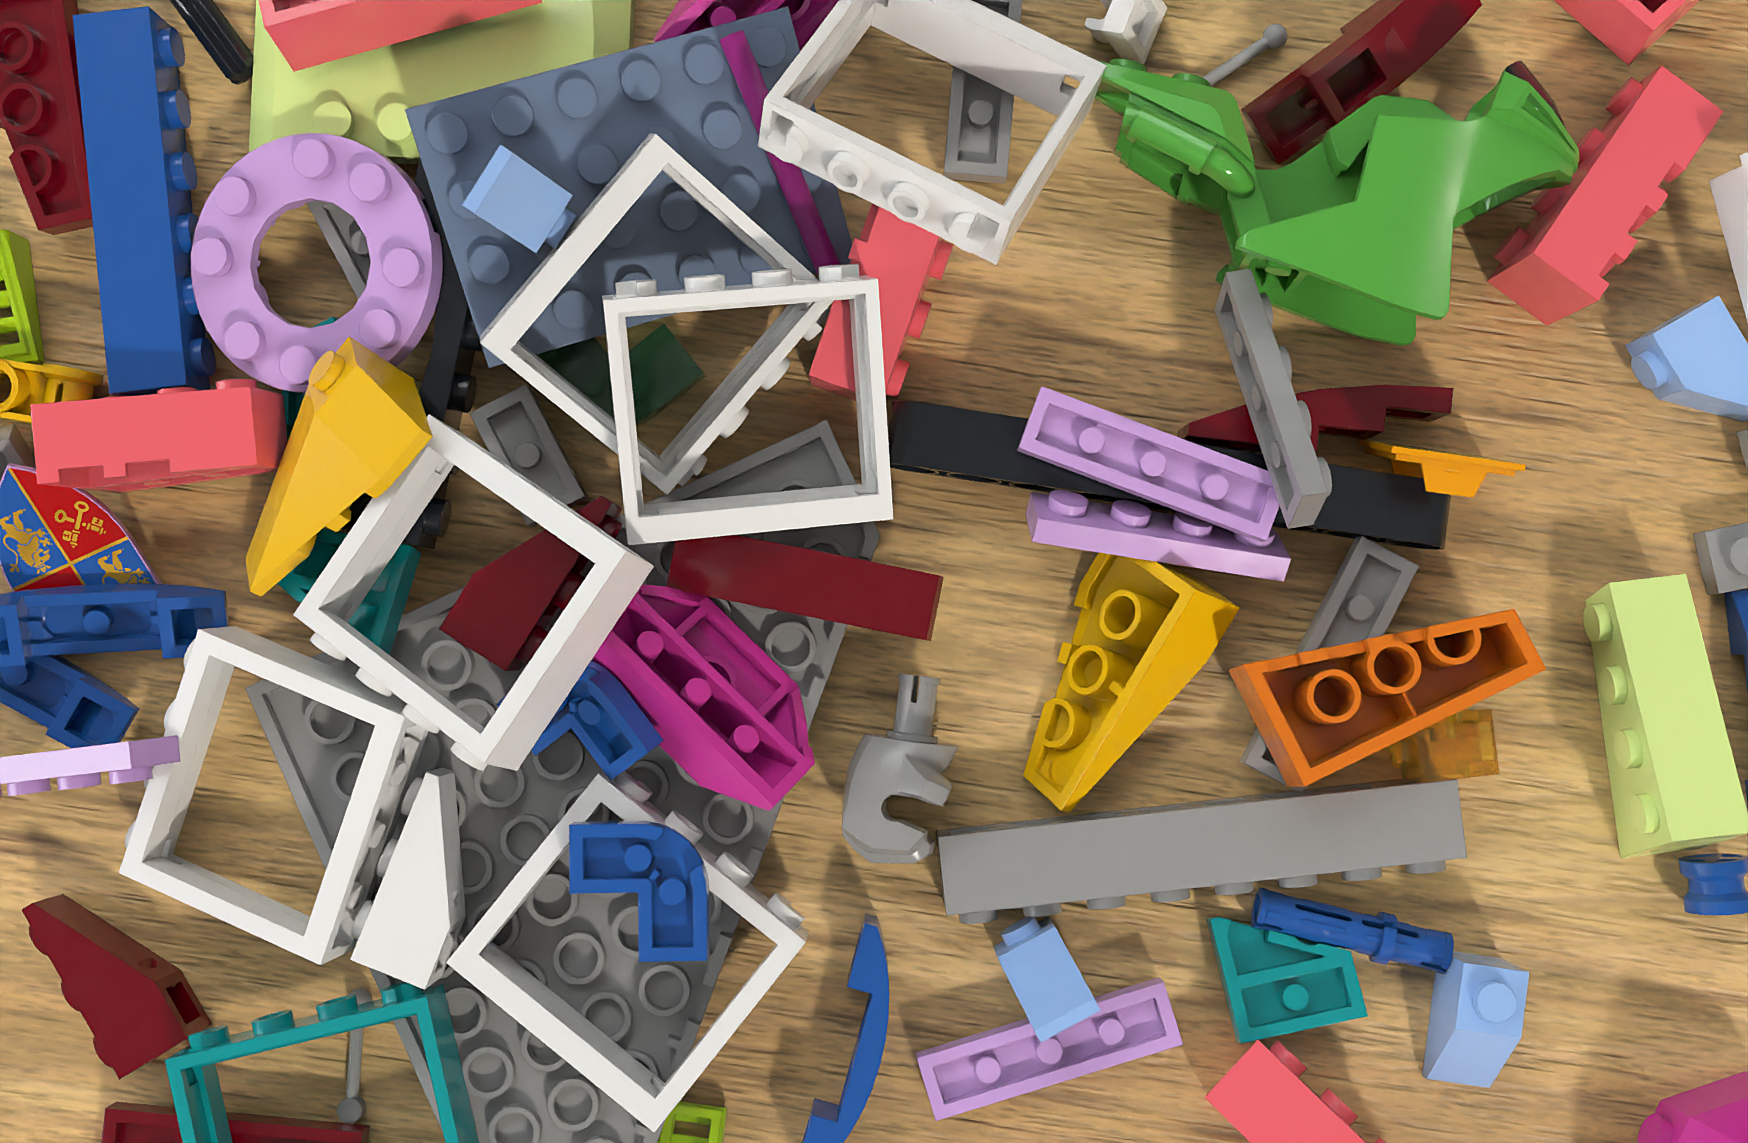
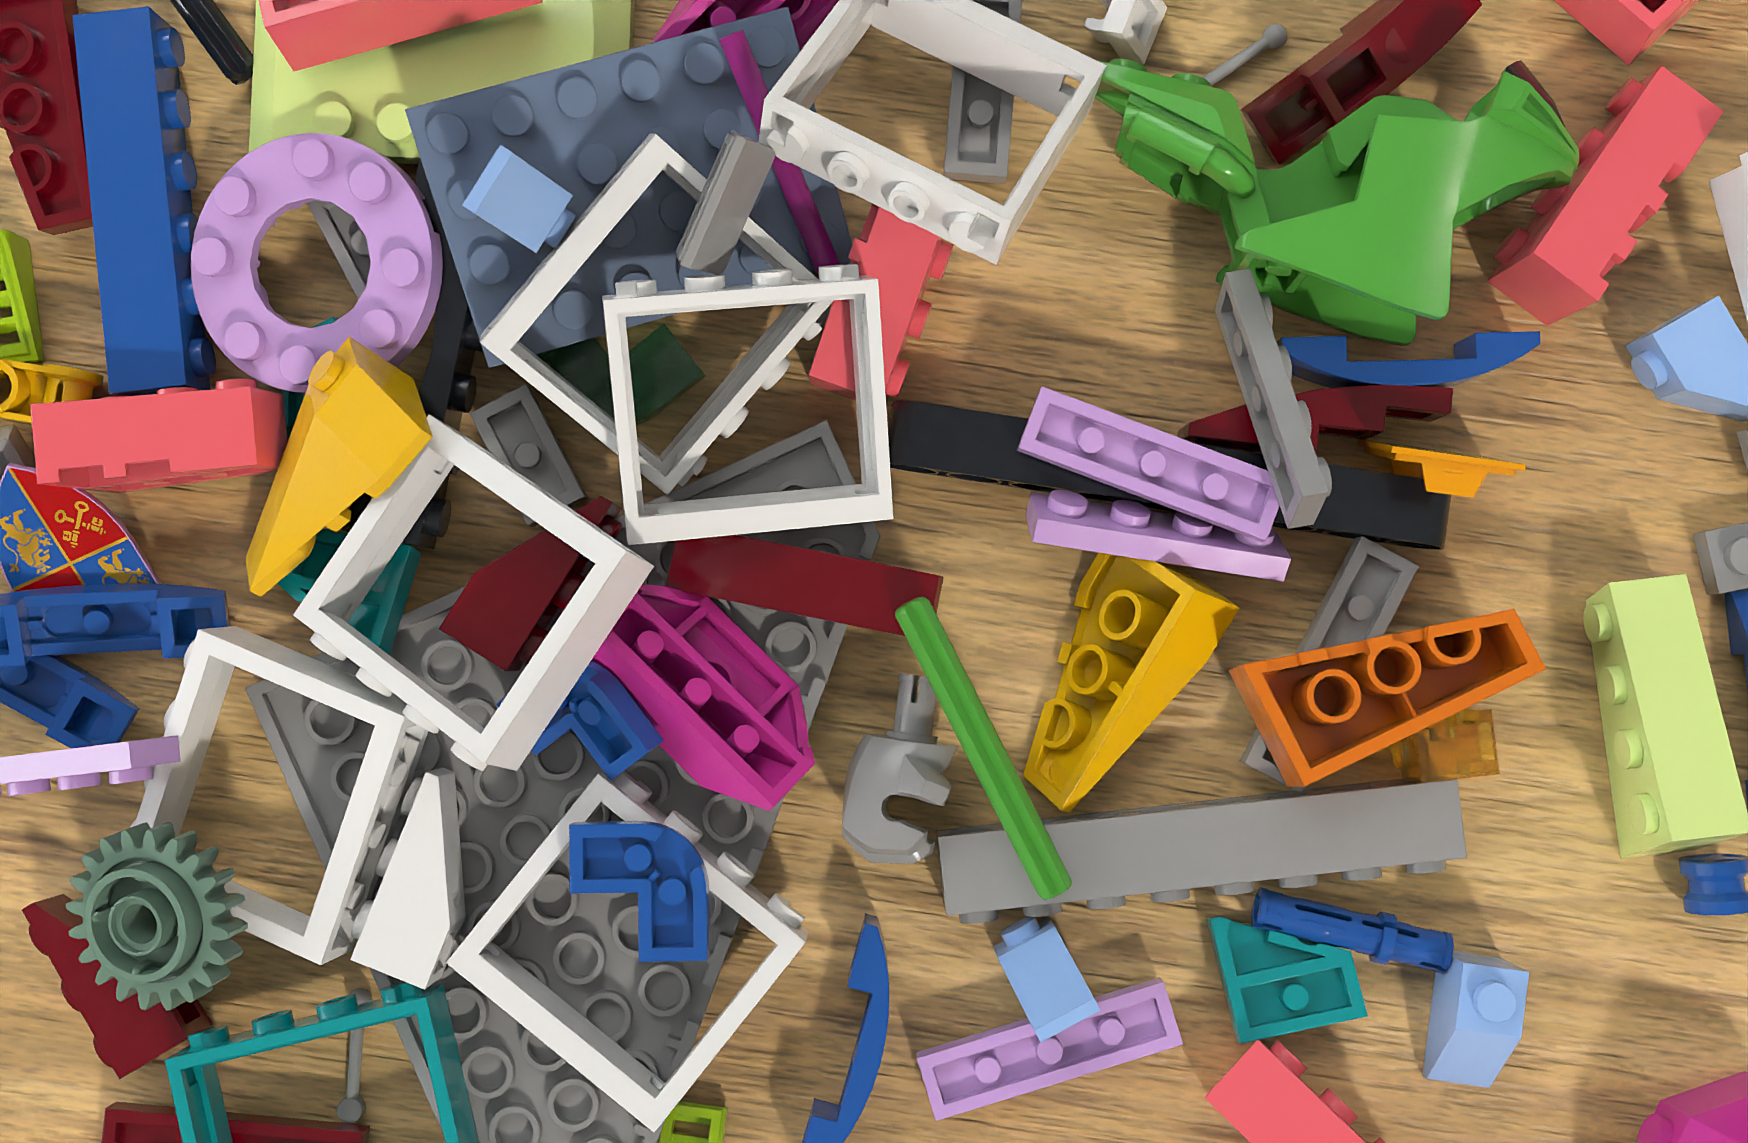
none -> sand green gear [66,822,248,1011]
none -> light grey slope [676,130,775,274]
none -> bright green axle [895,597,1072,900]
none -> blue slope [1276,331,1541,388]

